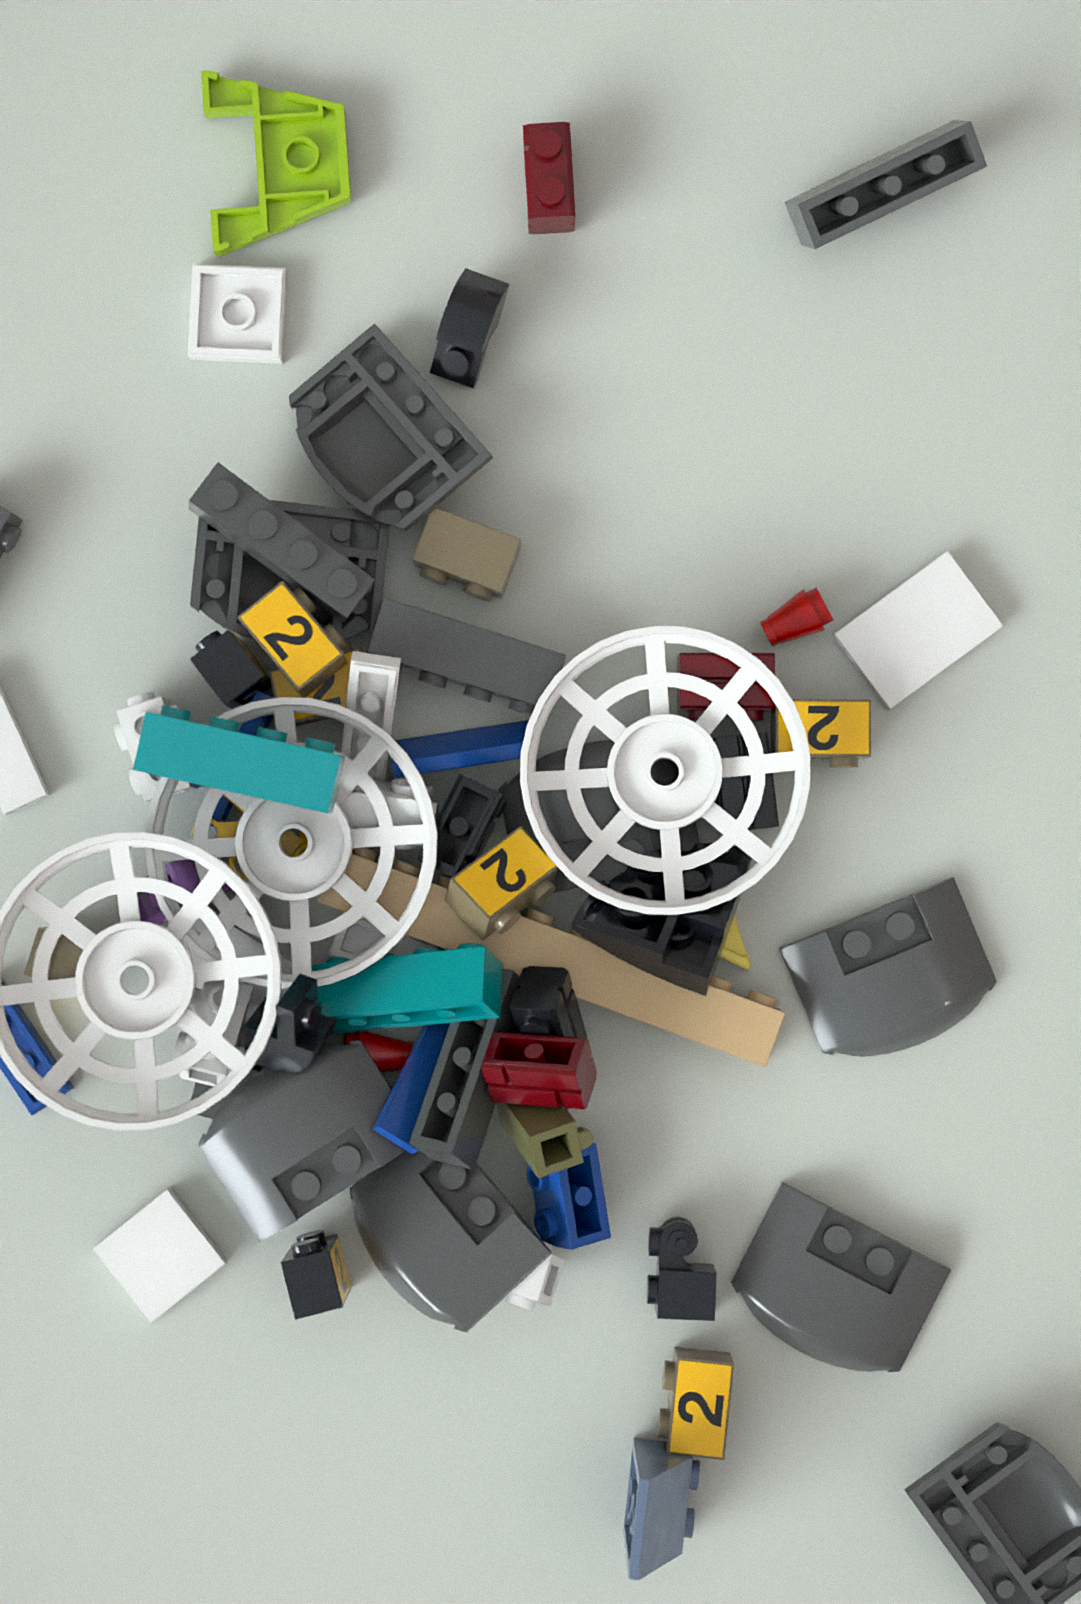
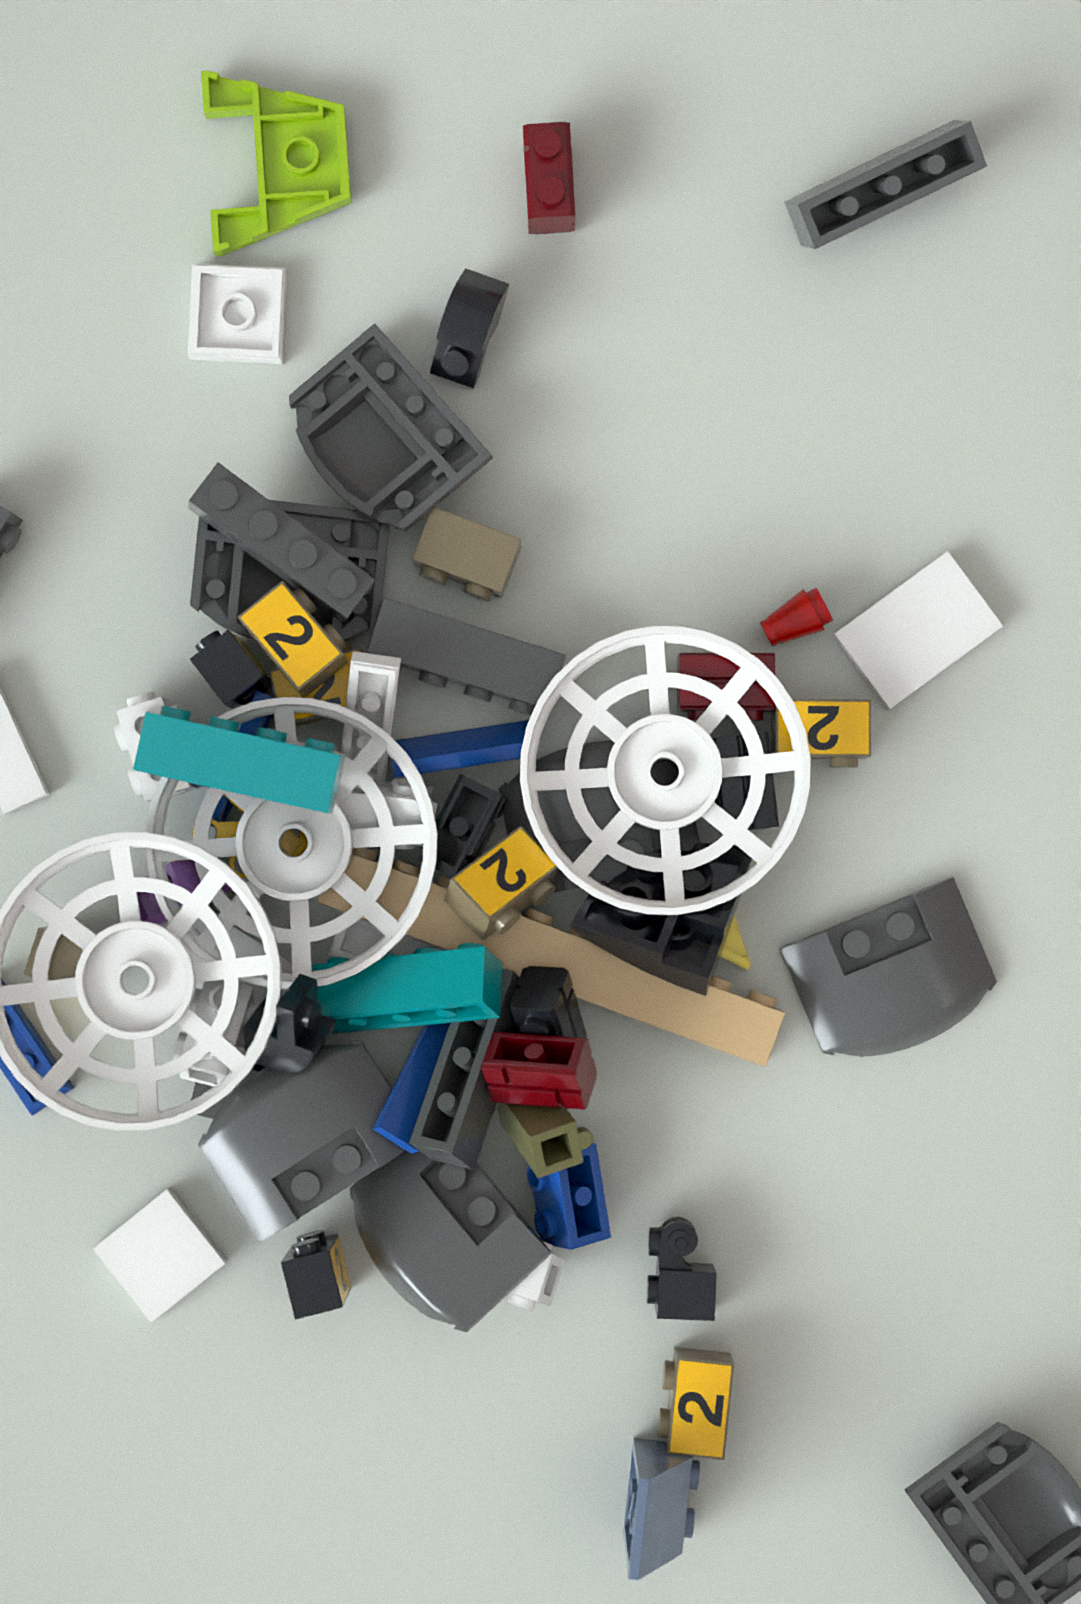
red cone [343,1031,412,1073] -> none
dark grey slope [731,1182,951,1372] -> none

